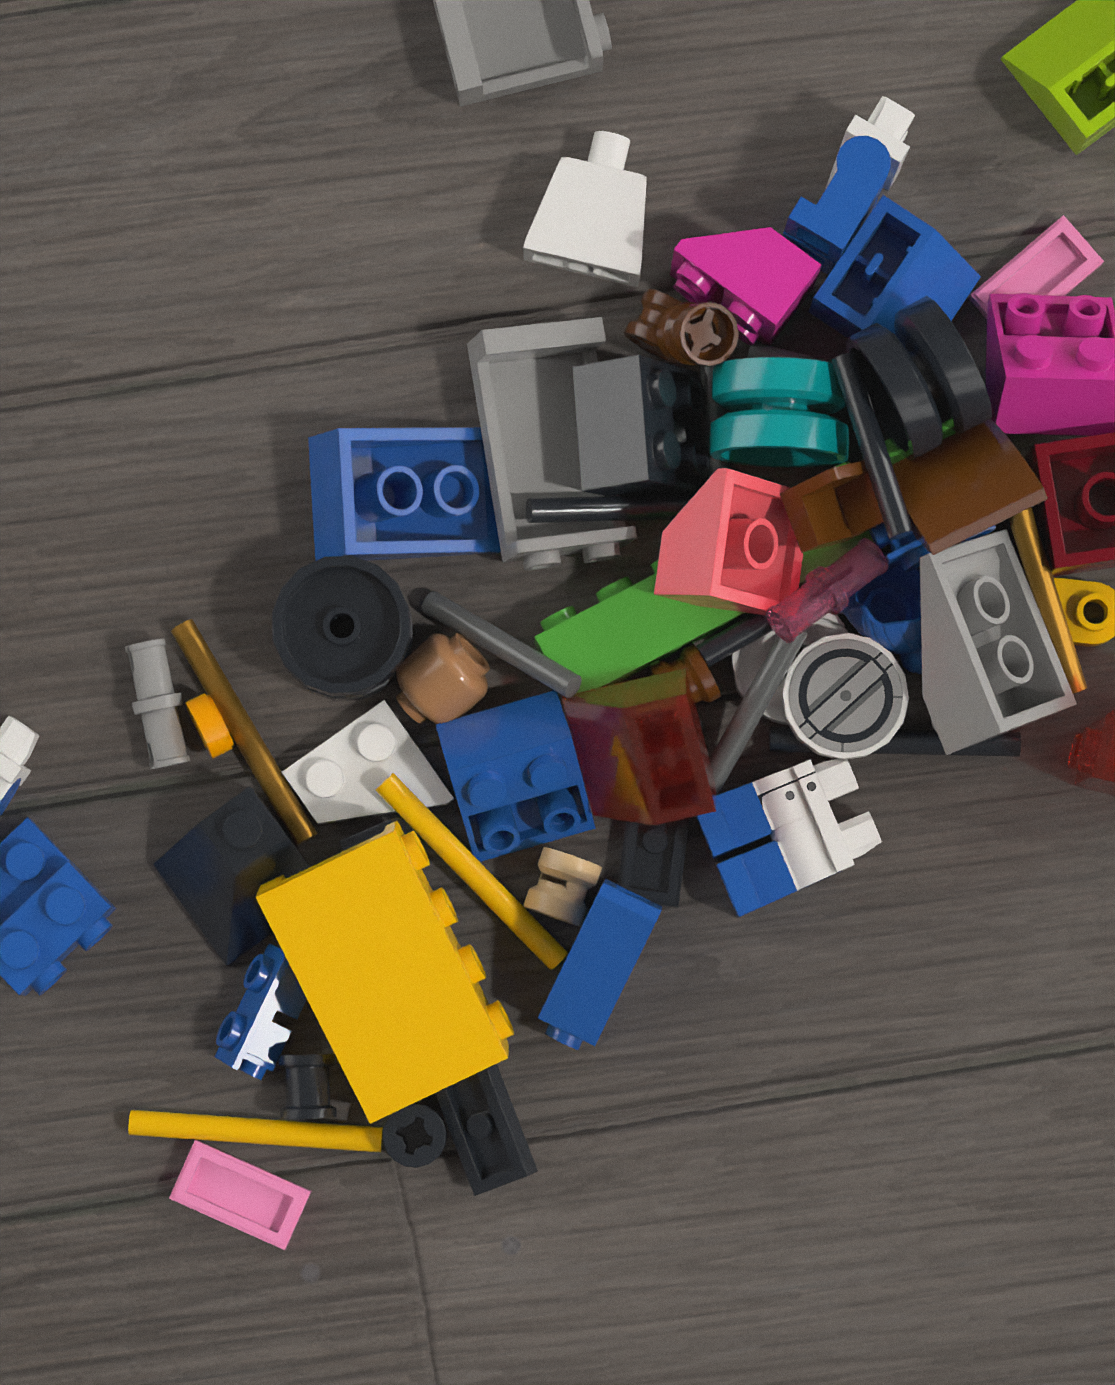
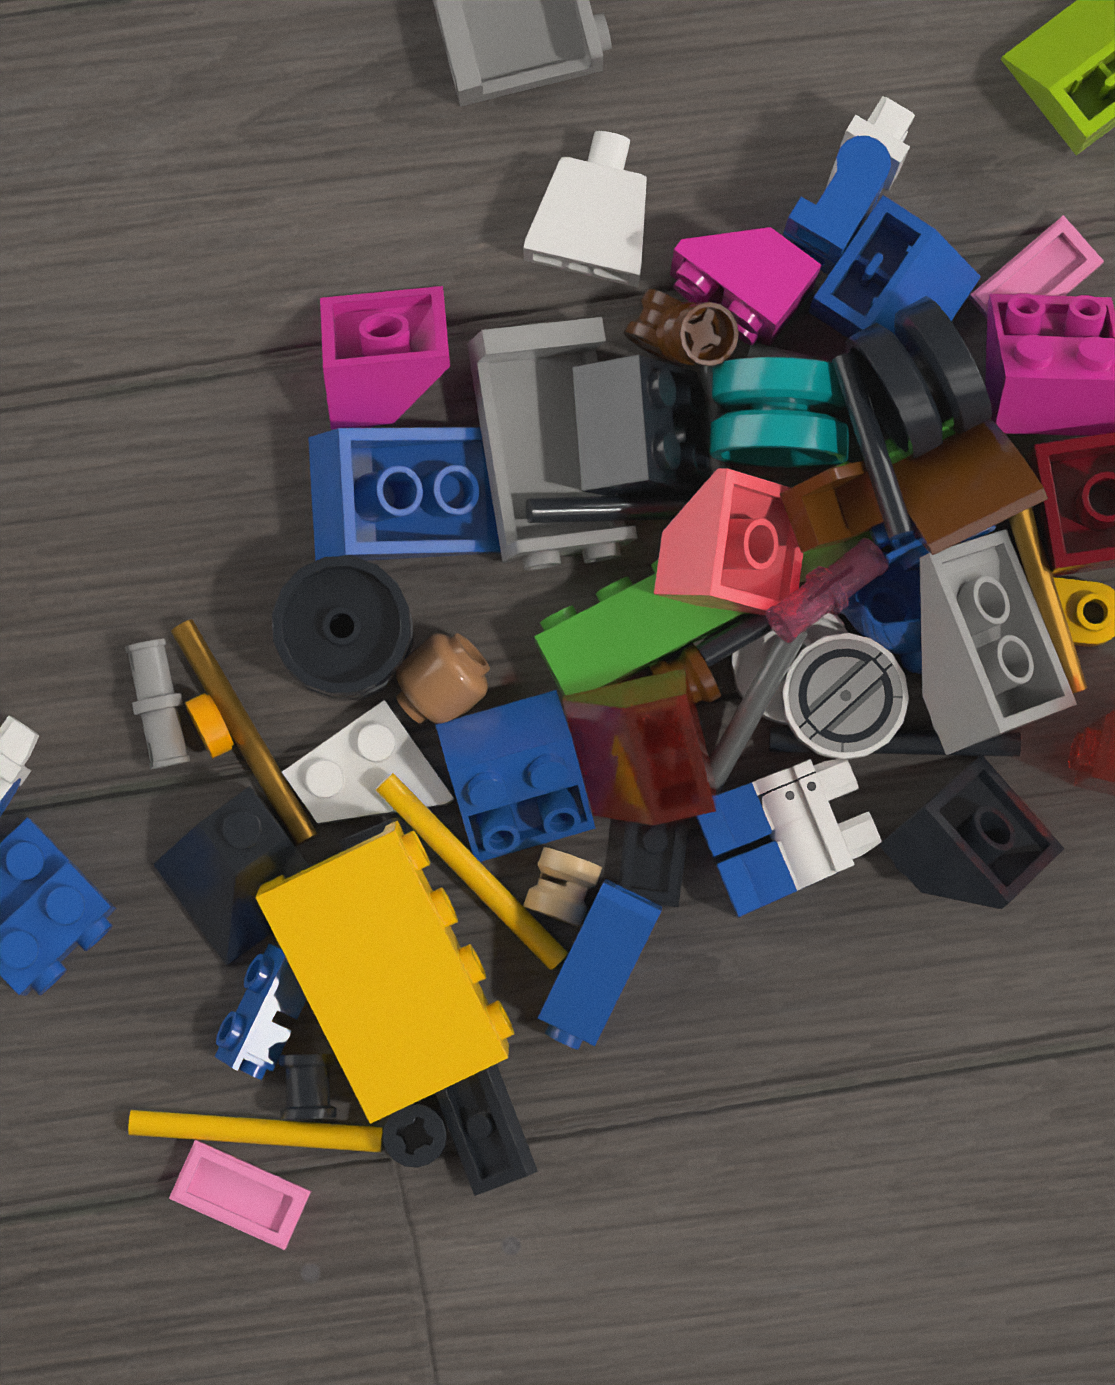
dark grey bar [422,591,582,698] -> none
none -> dark pink slope [320,286,450,430]
none -> black slope [879,756,1065,909]

